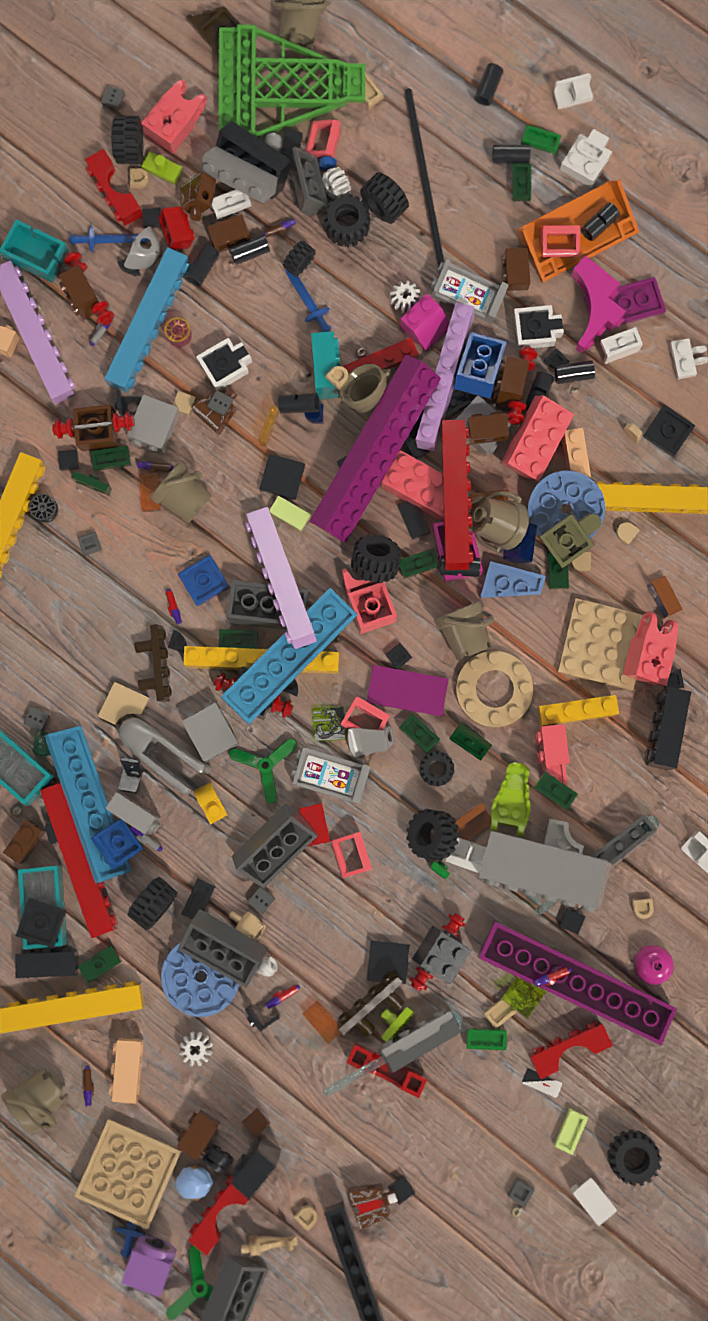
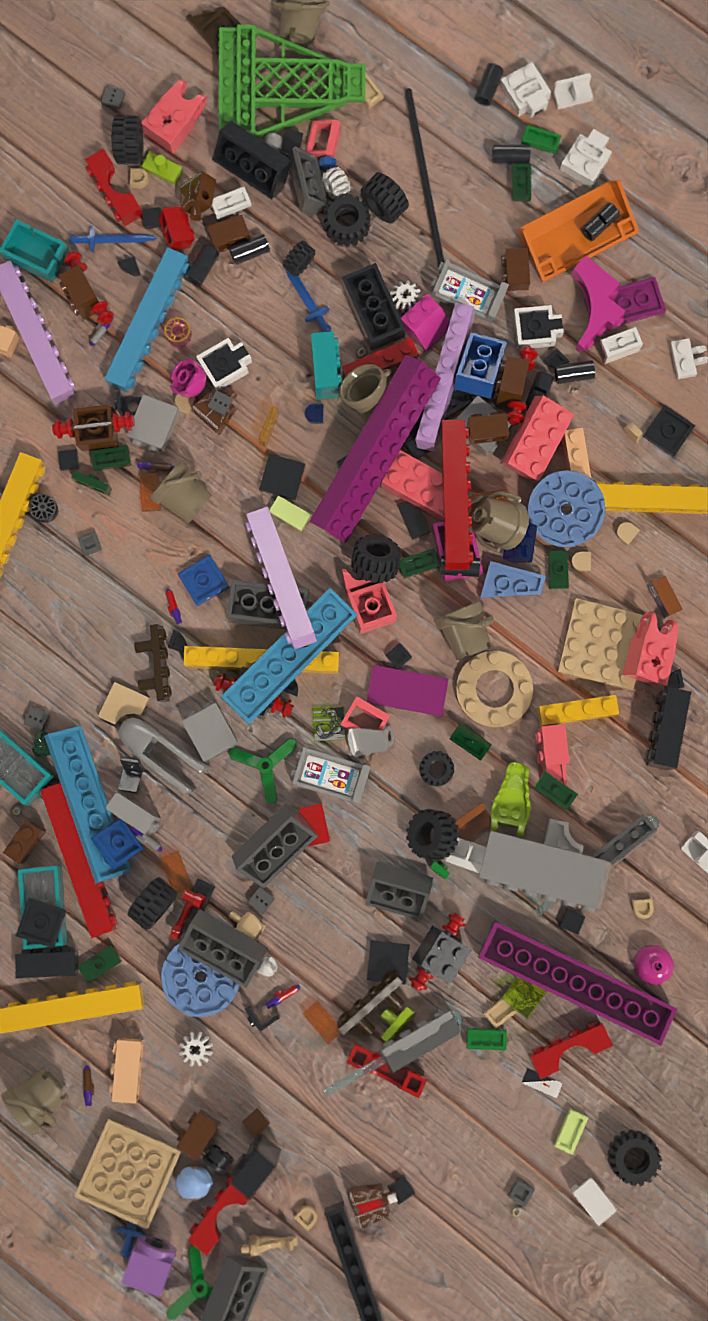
black tile [44,824,58,844] -> none
light grey piece [124,226,161,269] -> none
yellow brick [194,781,228,824] -> none
light grey brick [201,146,278,203] -> none
dark green plate [219,629,258,649] -> none
reddish brown piece [262,218,296,237] -> none
black pin [278,393,320,414] -> none
tan tile [325,366,348,390] -> none
coral tile [331,832,372,878] -> none
dark green plate [399,714,440,754] -> none
piece [534,967,571,987] -> none
coral tile [539,226,580,257] -> none
olive brick [540,512,601,568] -> none
none -> clear orange tile [160,850,193,893]
none -> dark pink cylinder [170,358,207,398]
none -> red brick [170,890,206,940]
none -> black brick [341,263,405,351]
none -> dark grey slope [365,862,433,920]
none -> white piece [500,62,551,117]

